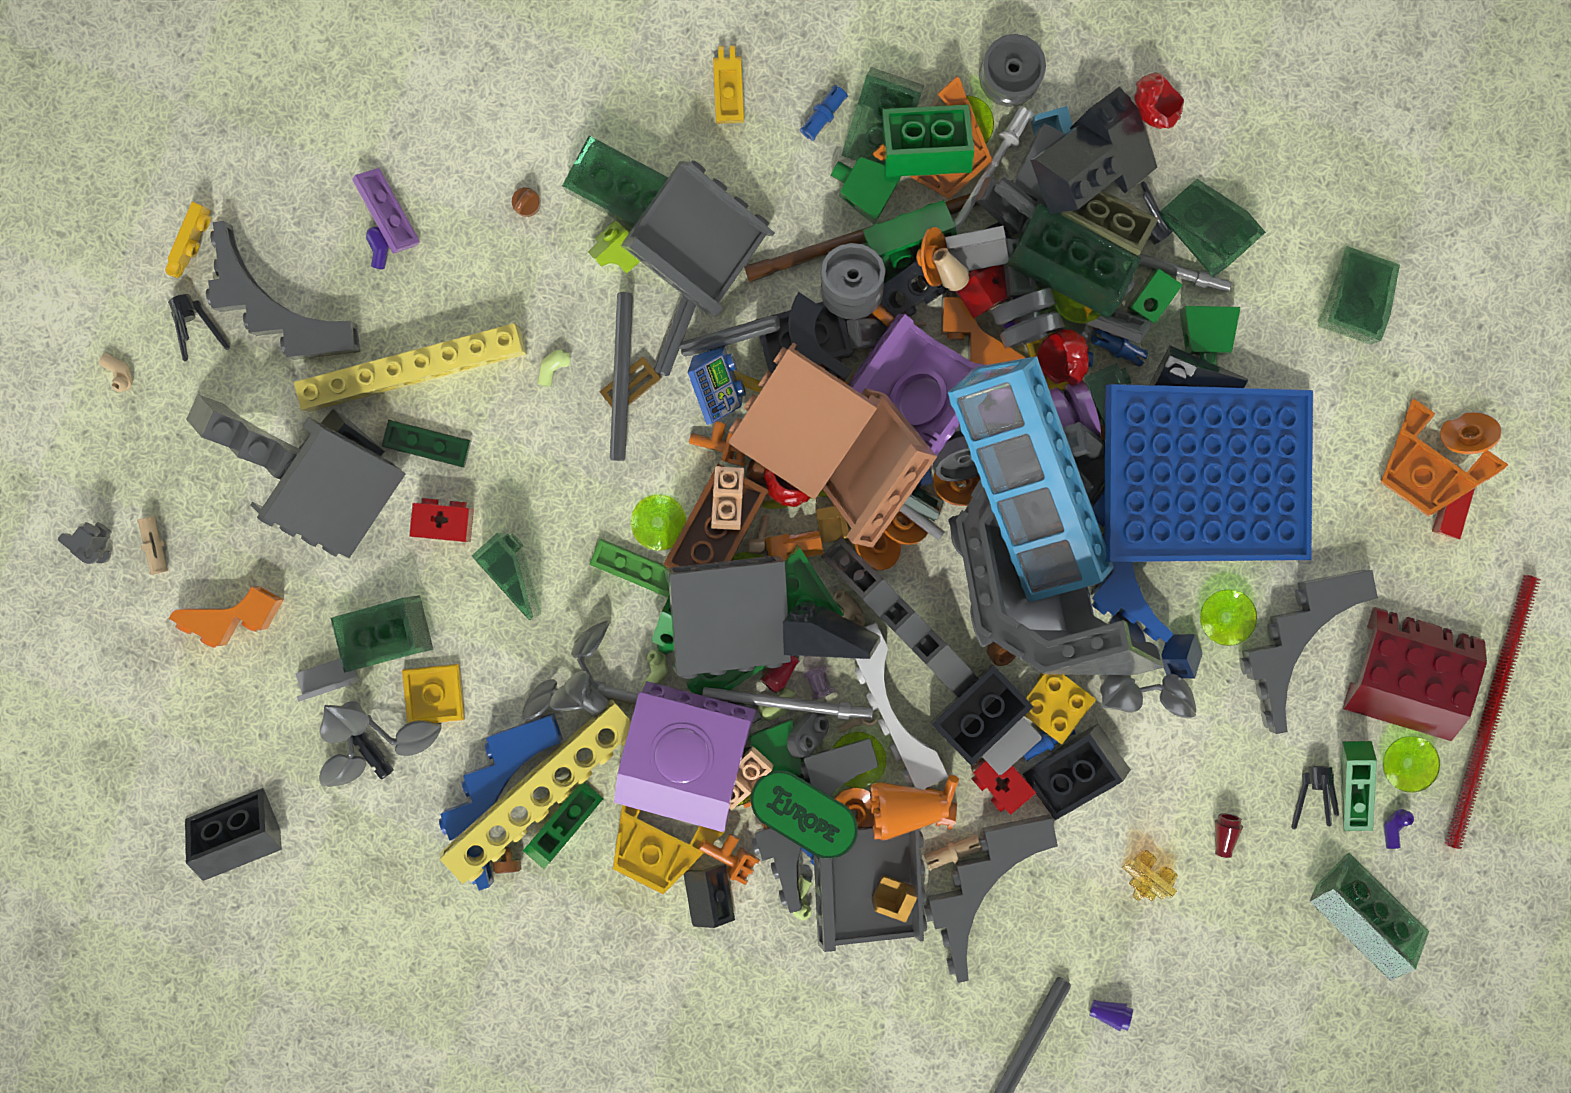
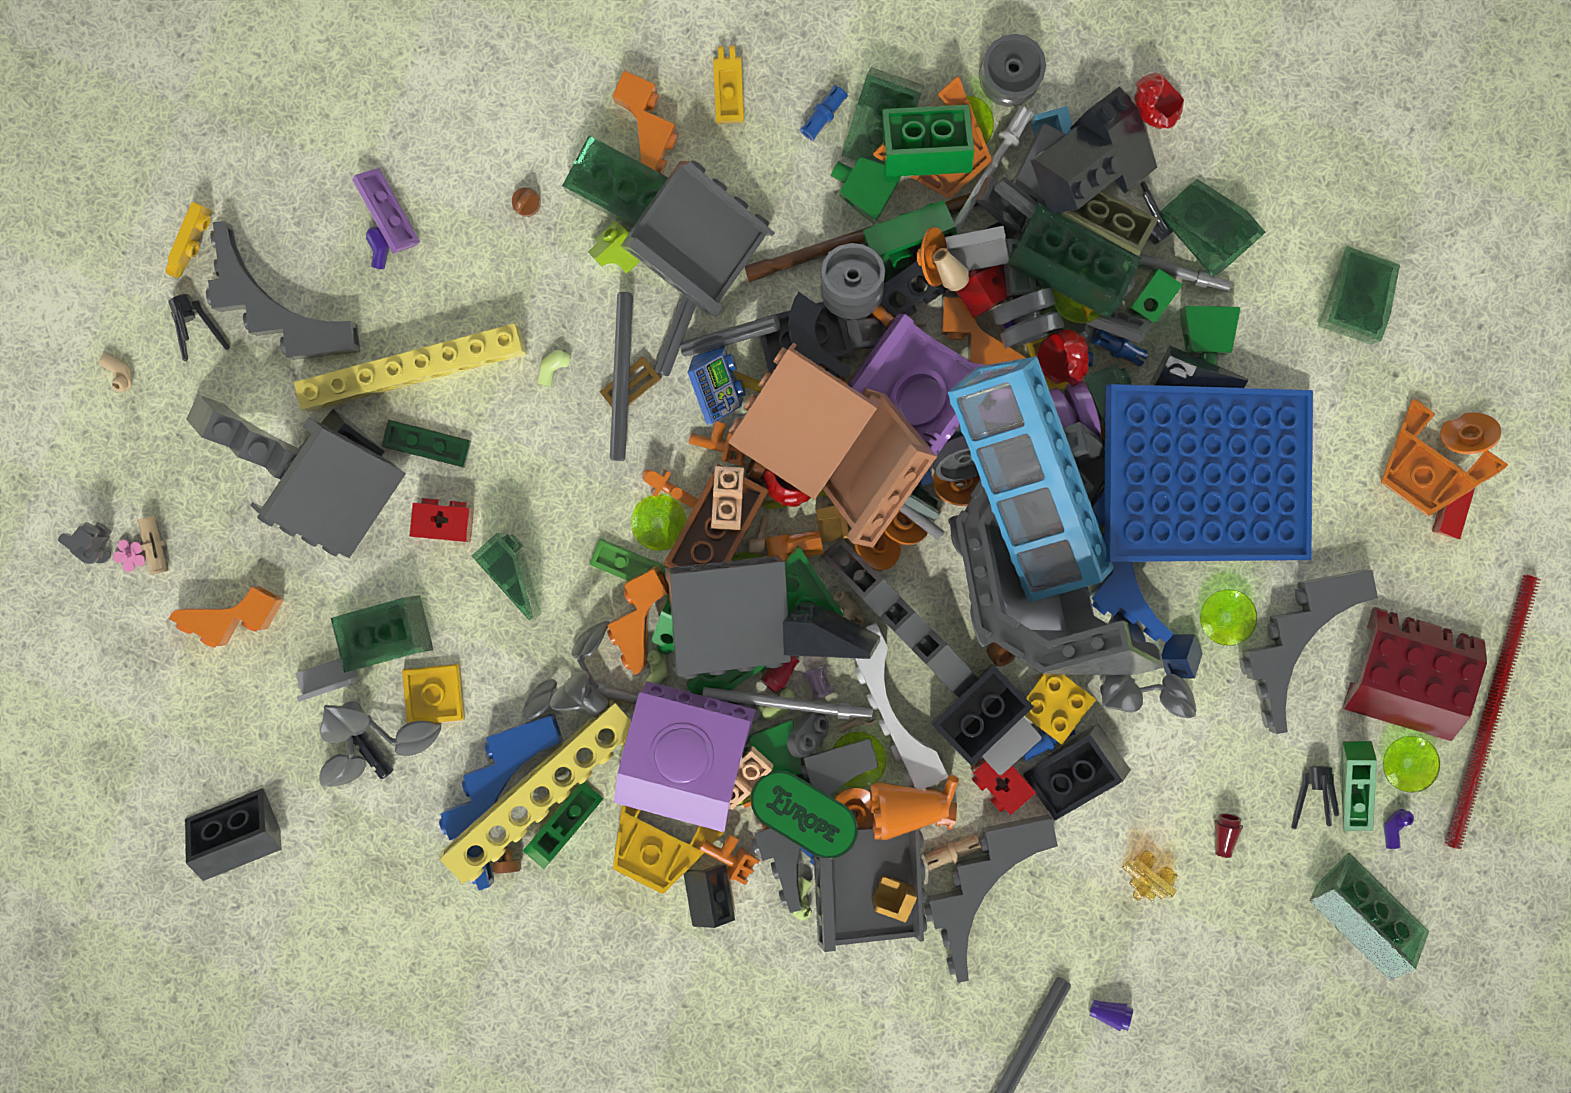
none -> bright pink plant [113,539,146,572]
none -> orange arch [607,565,669,675]
none -> orange arch [612,70,679,182]
none -> orange arm [642,469,698,509]

